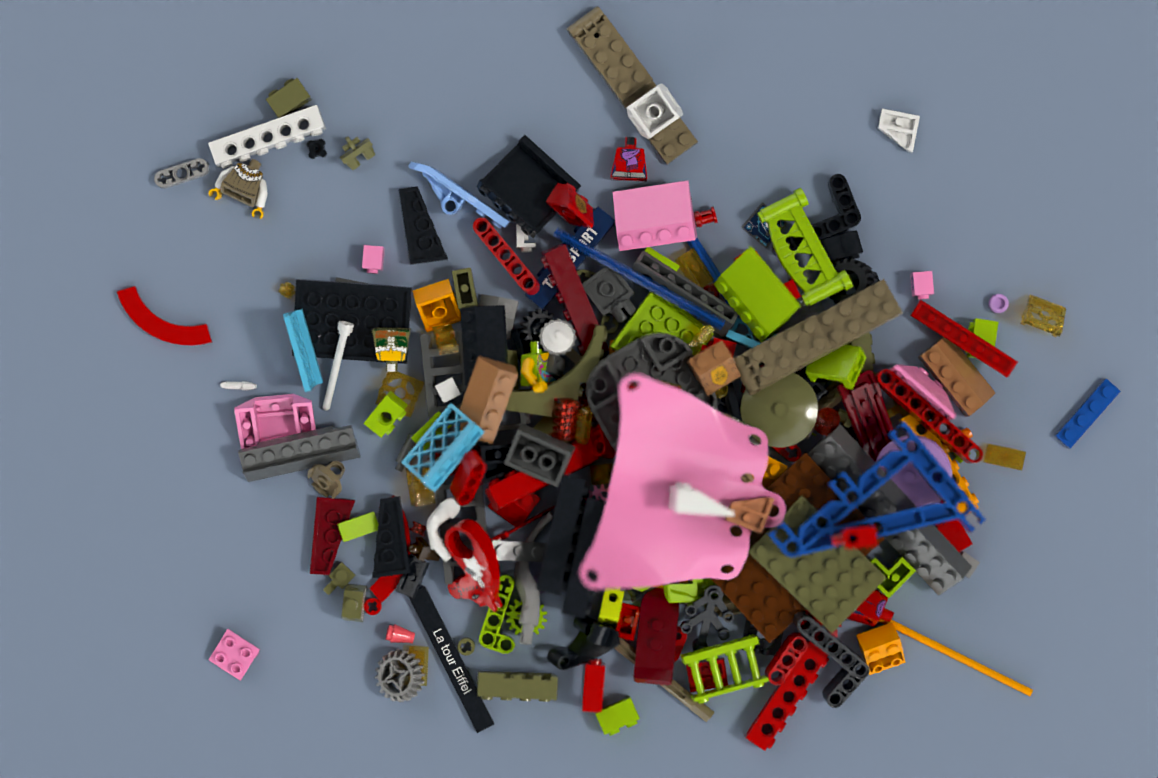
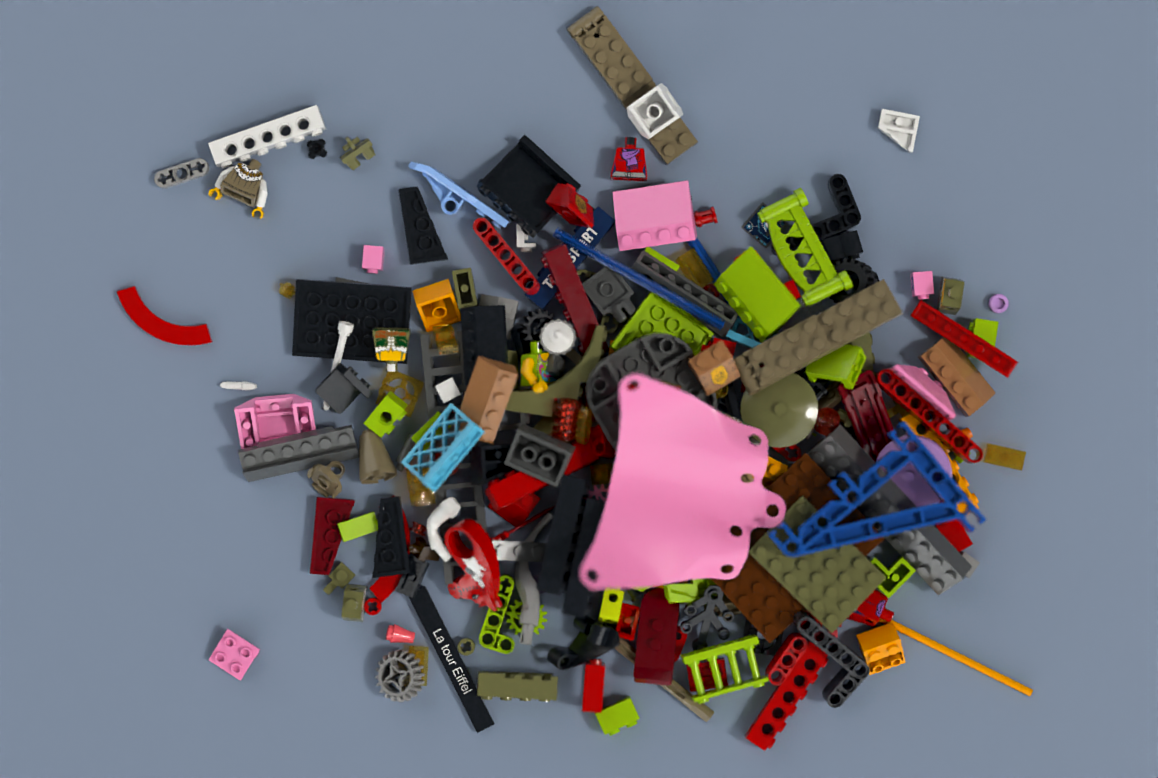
olive brick [266,78,312,118] -> none
medium azure fence [283,308,323,392] -> none
red beam [450,450,486,506] -> none
white slope [668,482,734,517] -> none
clear yellow plate [687,325,714,357] -> none
nougat wing [724,497,775,534] -> none
red torso [832,524,878,549] -> none
clear yellow piece [1020,295,1066,337] -> none
blue plate [1055,379,1121,449] -> none
none -> black bracket [315,363,373,414]
none -> dark tan cone [359,429,397,484]
none -> olive torso [937,276,965,315]

